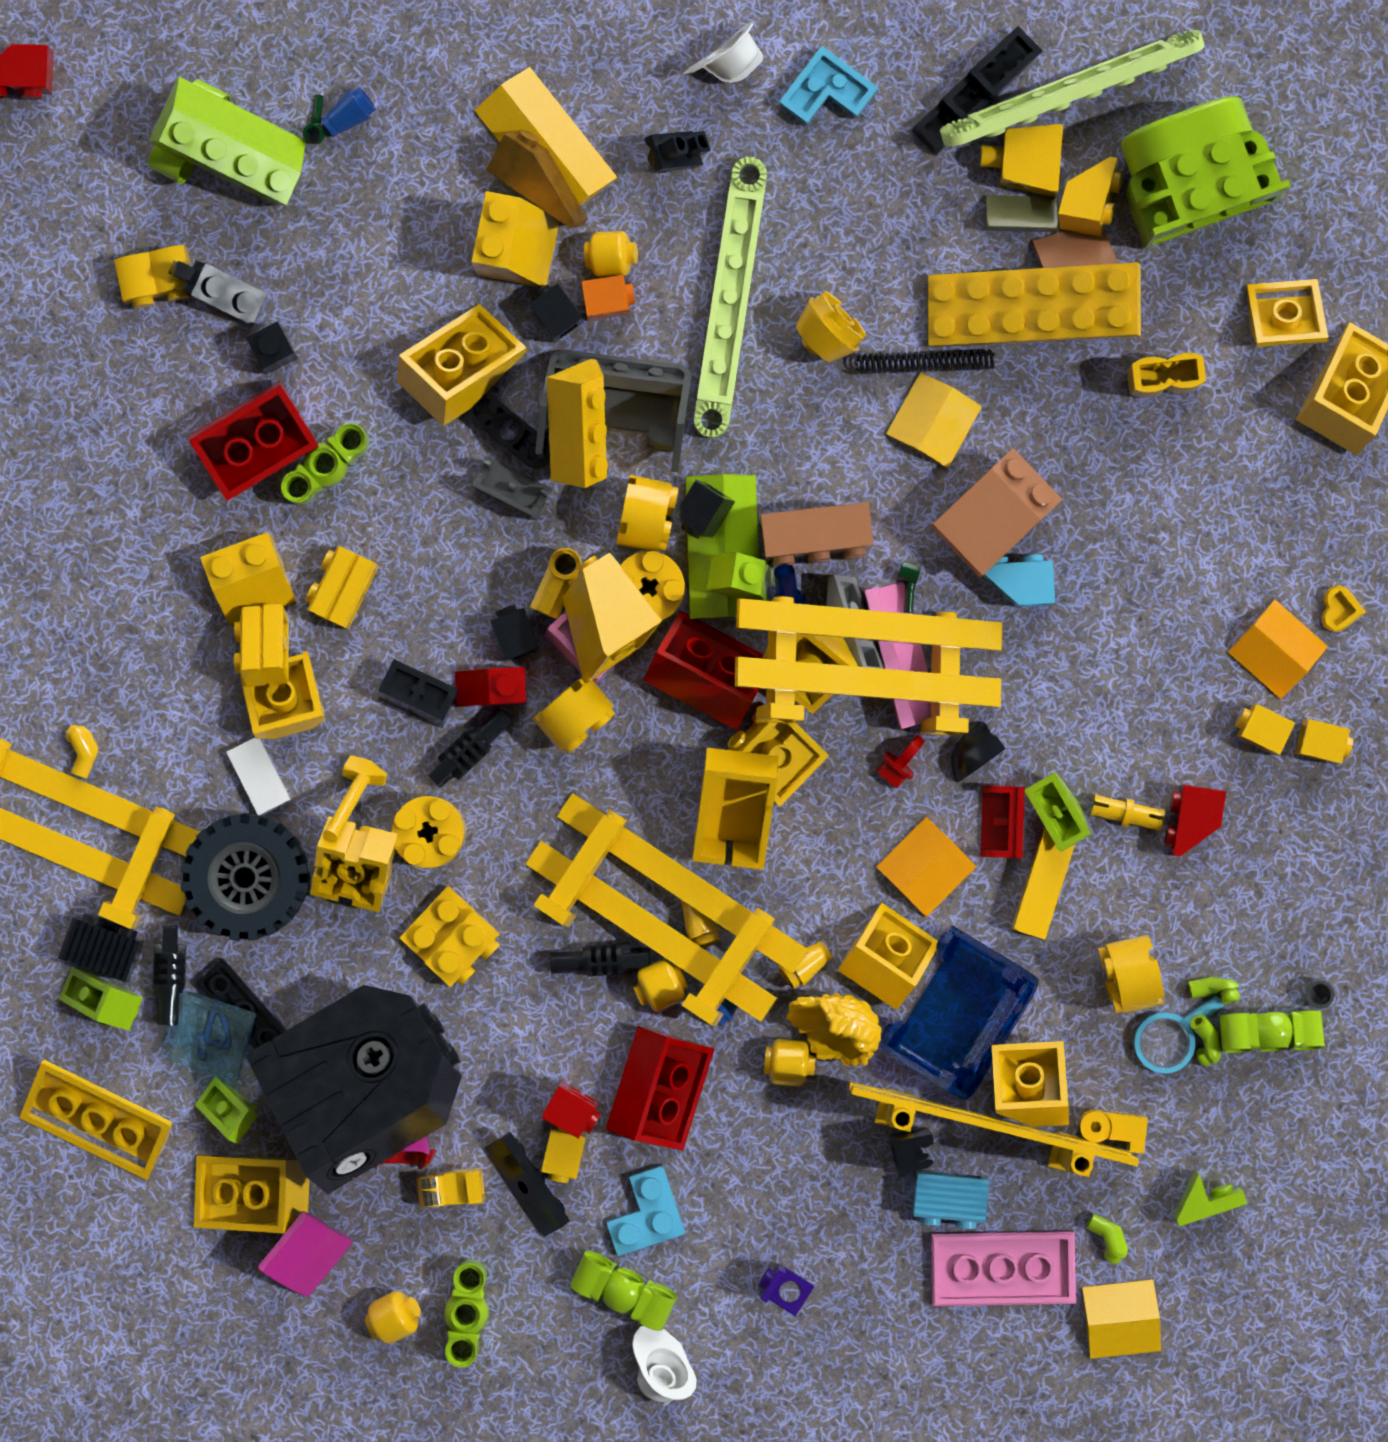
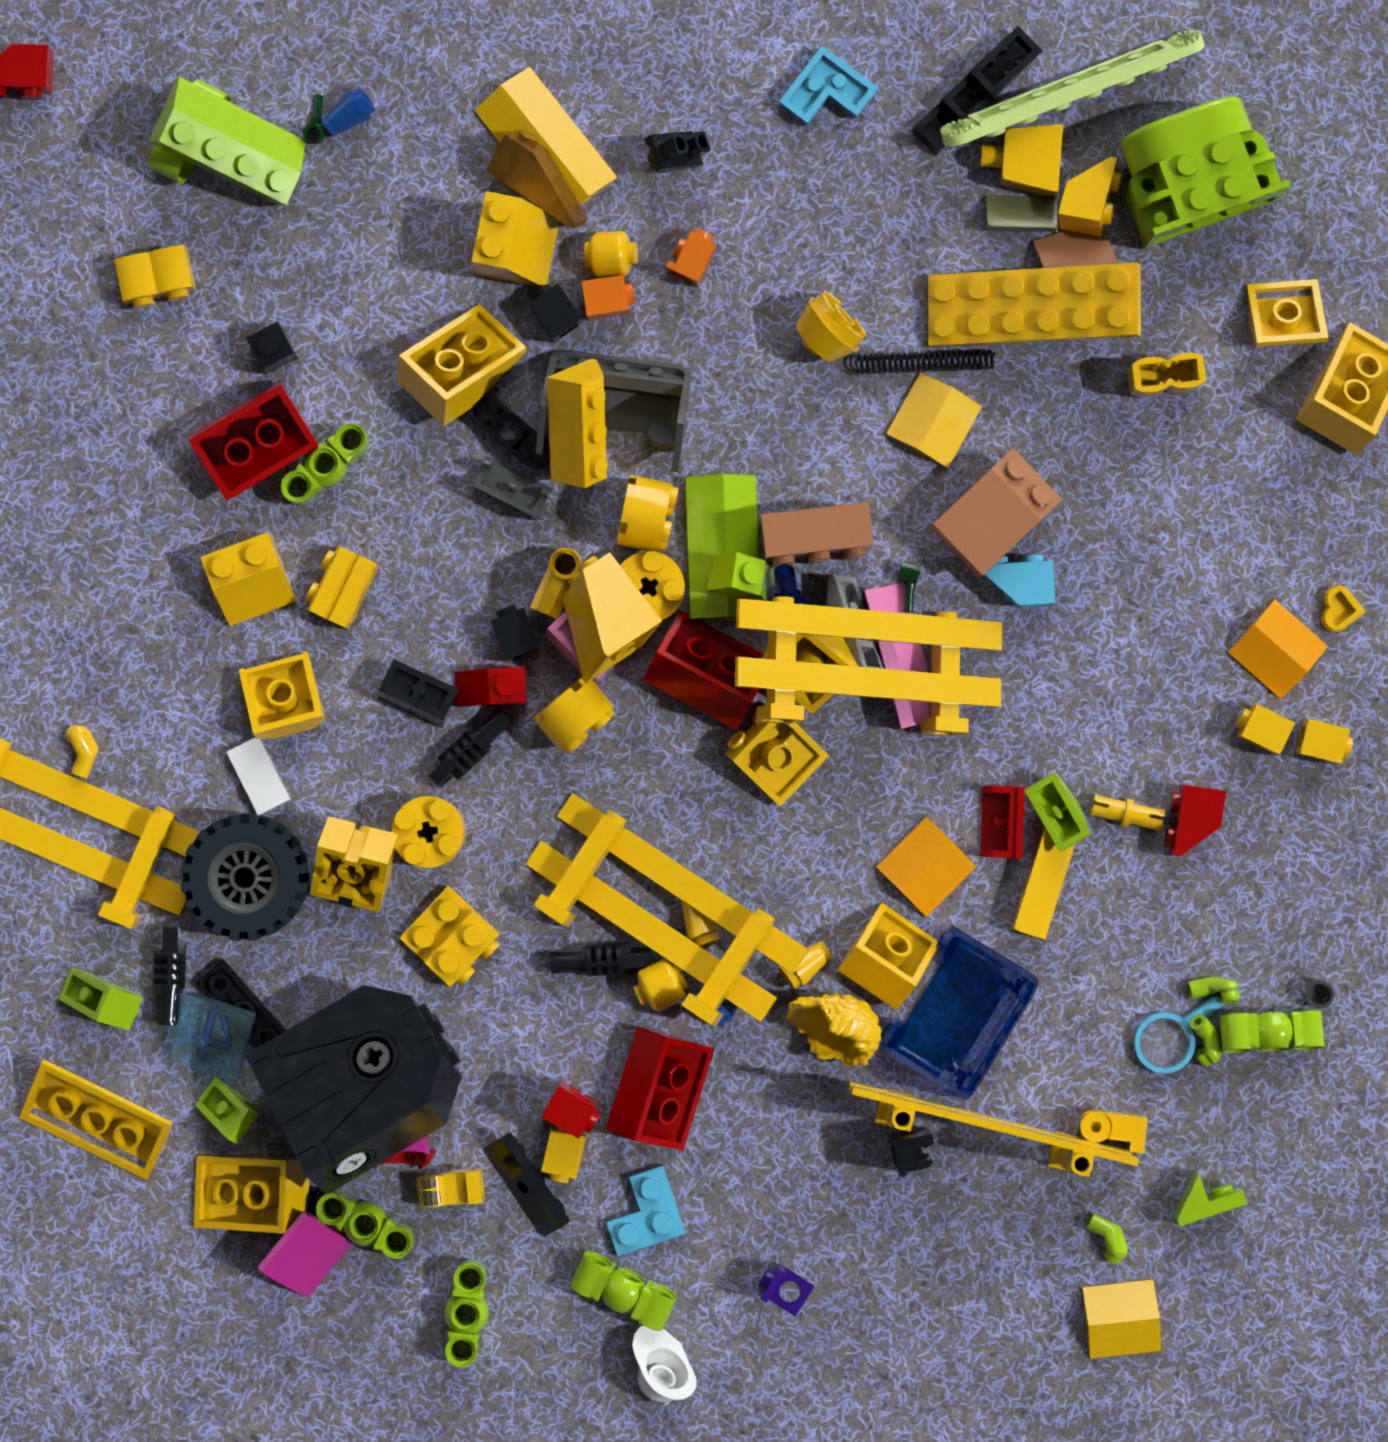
black brick [58,913,145,982] -> none
hinge [168,260,267,326] -> none
yellow brick [234,604,289,687] -> none
yellow piece [323,755,387,842] -> none
yellow head [365,1291,421,1344] -> none
black brick [673,480,736,539] -> none
white piece [684,22,763,83] -> none
yellow piece [692,747,779,870] -> none
yellowish green plate [694,157,767,439] -> none
yellow head [763,1038,816,1087] -> none
red piece [876,734,926,788] -> none
medium azure brick [912,1171,989,1229] -> none
bright pink tile [931,1231,1076,1306] -> none
black brick [951,721,1006,783] -> none
yellow slope [991,1041,1069,1127] -> none
yellow brick [1098,935,1165,1014] -> none
none -> lime piece [316,1189,414,1259]
none -> orange brick [666,228,717,287]

